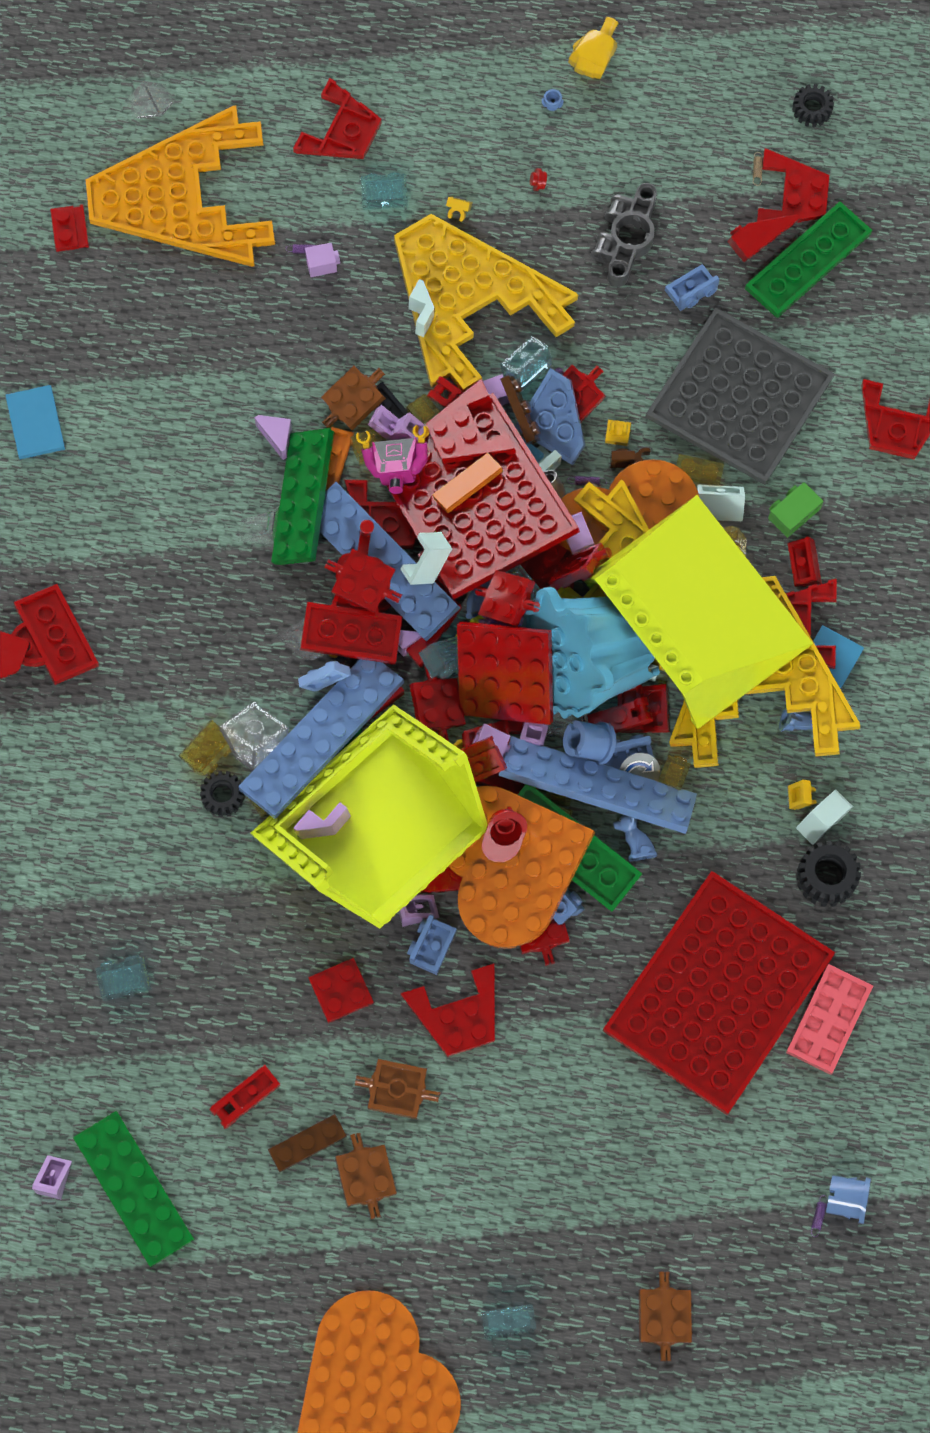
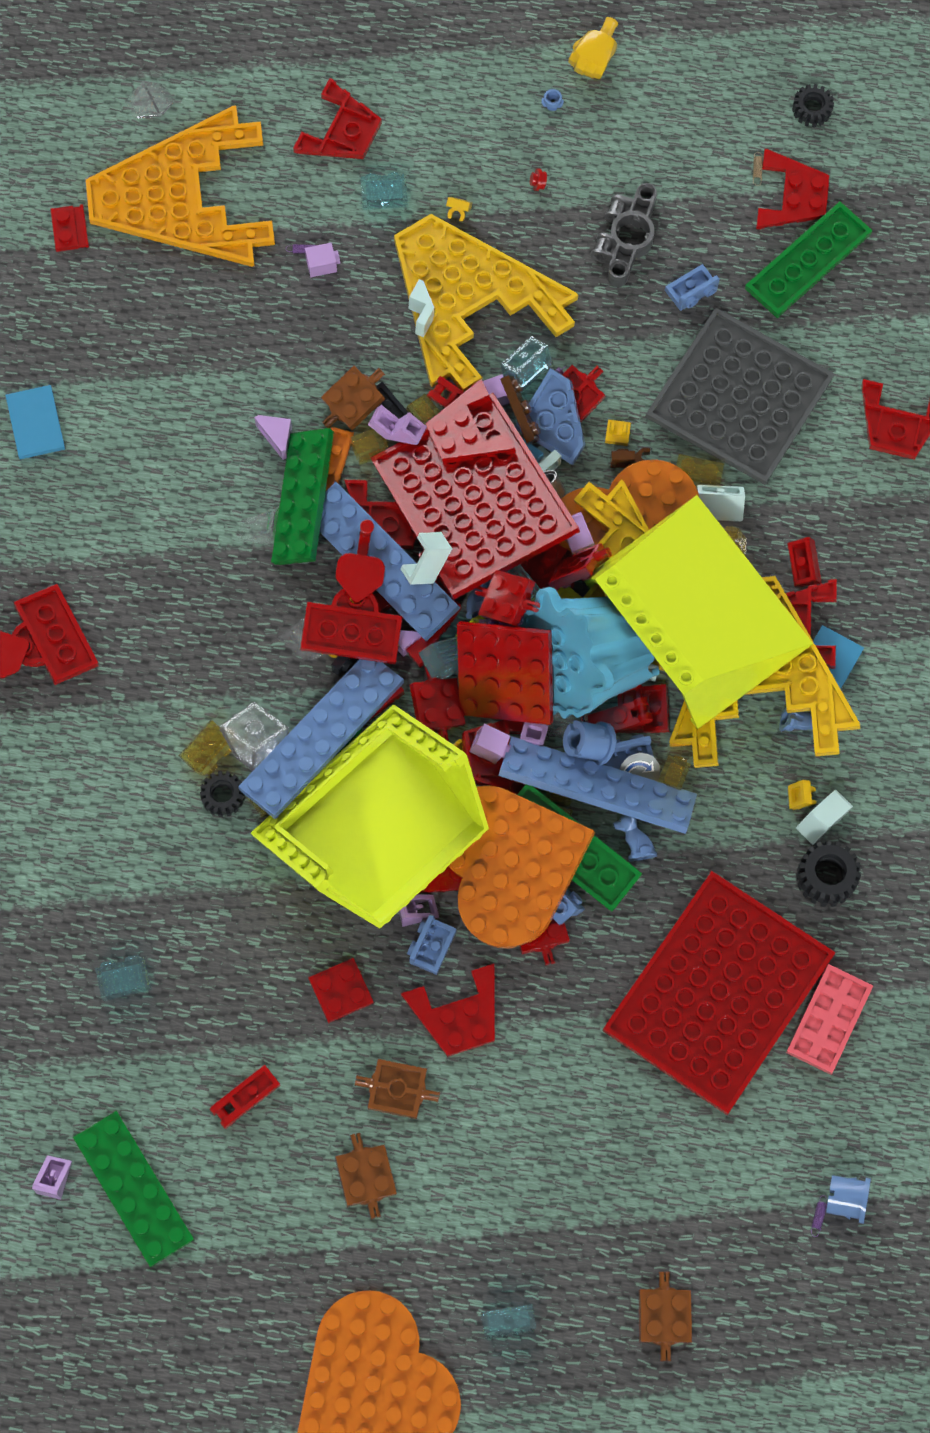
reddish brown plate [268,1114,347,1173] -> none
lavender slope [293,802,351,839] -> none
light blue plate [298,661,351,691] -> none
red plate [324,548,403,613] -> none
dark pink torso [356,425,429,494] -> none
orange tile [432,453,503,513] -> none
red plate [460,736,507,782] -> none
red piece [482,806,528,862] -> none
medium lavender piece [568,476,607,486] -> none
red slope [727,214,801,263] -> none
bright green brick [768,482,824,538] -> none

